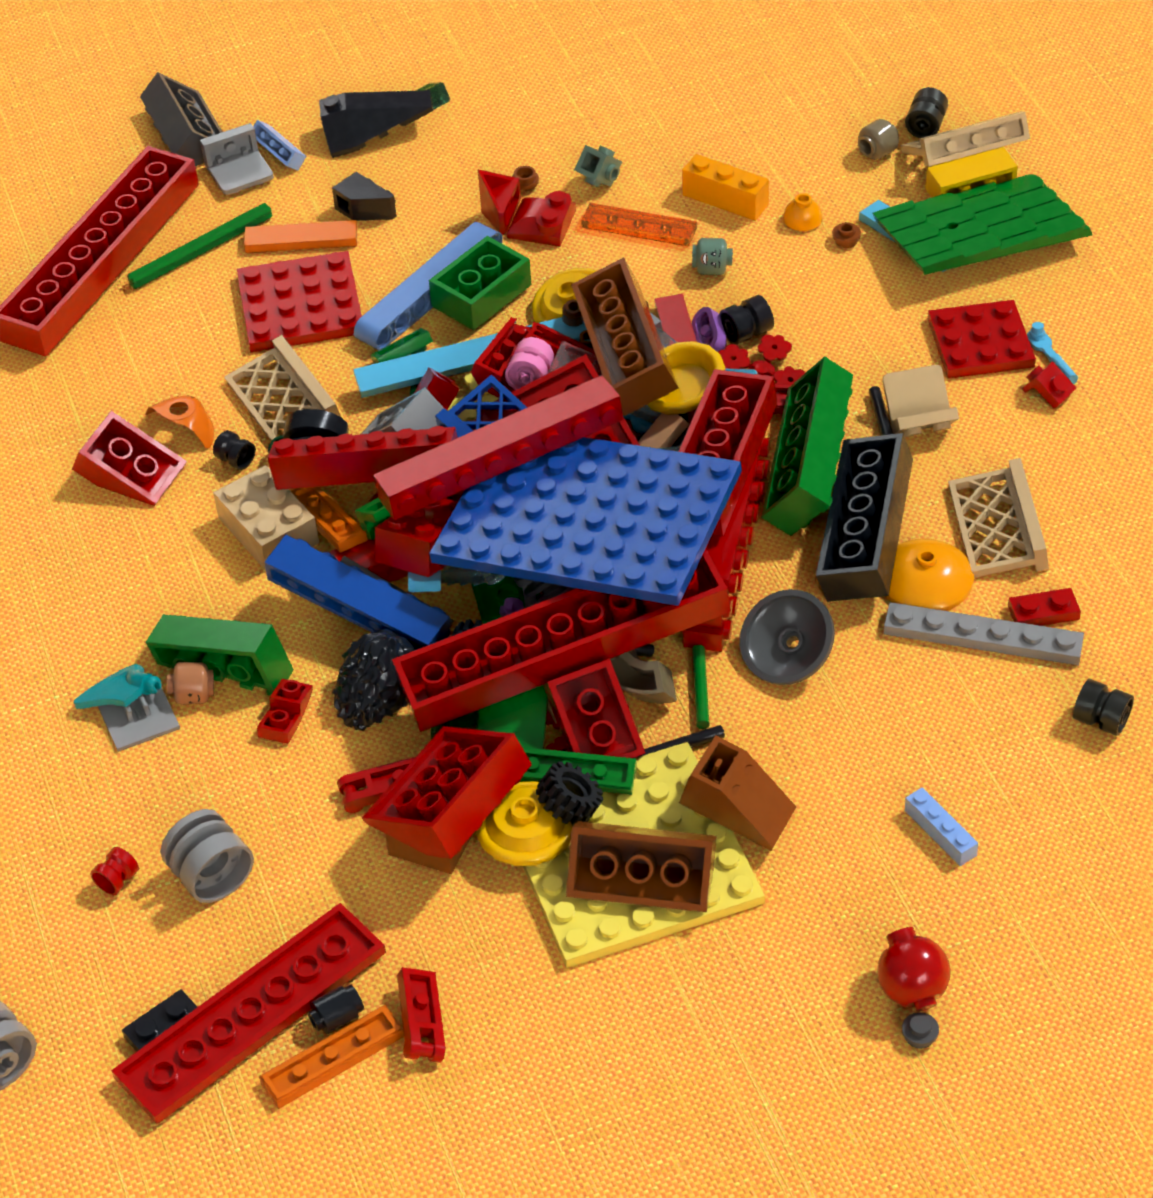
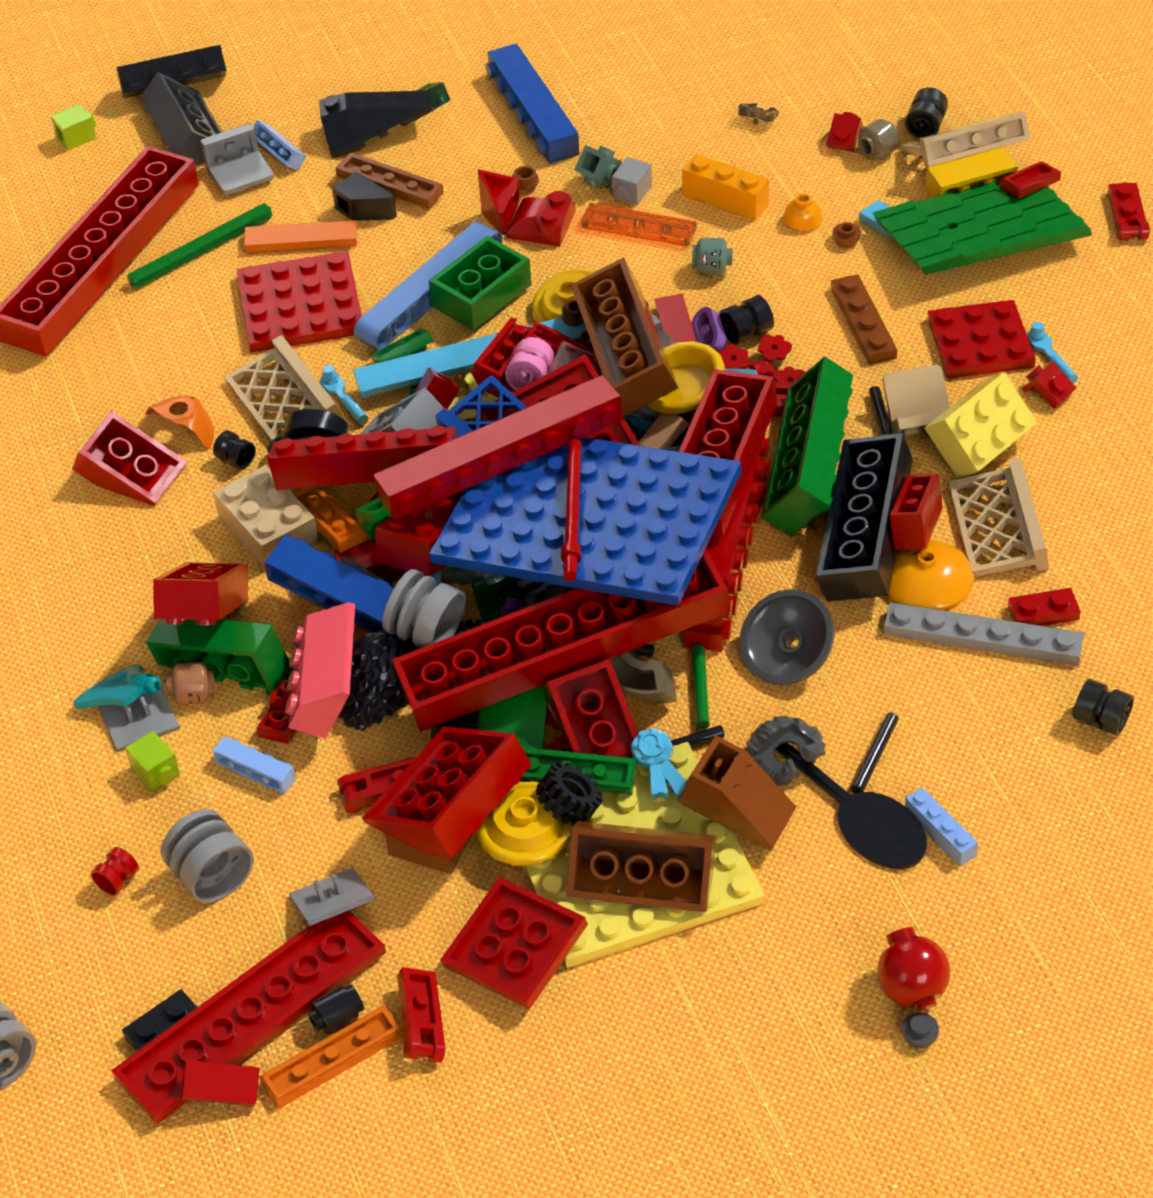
none -> lime brick [51,104,96,151]
none -> black brick [116,45,227,99]
none -> lime brick [125,731,180,792]
none -> red brick [153,562,248,626]
none -> red tile [181,1060,260,1106]
none -> light blue piece [213,736,296,794]
none -> coral slope [285,602,355,739]
none -> light grey piece [289,868,375,926]
none -> medium azure piece [320,365,369,425]
none -> dark orange plate [336,152,444,209]
none -> light grey wheel [382,569,466,648]
none -> red plate [440,877,588,1010]
none -> blue brick [485,43,580,164]
none -> red bar [561,439,582,581]
none -> light grey brick [612,157,652,206]
none -> medium azure piece [631,728,687,800]
none -> clear smoke piece [738,103,779,124]
none -> dark grey piece [744,716,826,786]
none -> black piece [775,743,927,869]
none -> red bracket [826,112,863,152]
none -> dark orange plate [831,274,897,364]
none -> black bar [850,712,899,793]
none -> red brick [890,474,943,552]
none -> light yellow brick [924,372,1037,479]
none -> red tile [1000,161,1061,199]
none -> red plate [1108,182,1150,240]

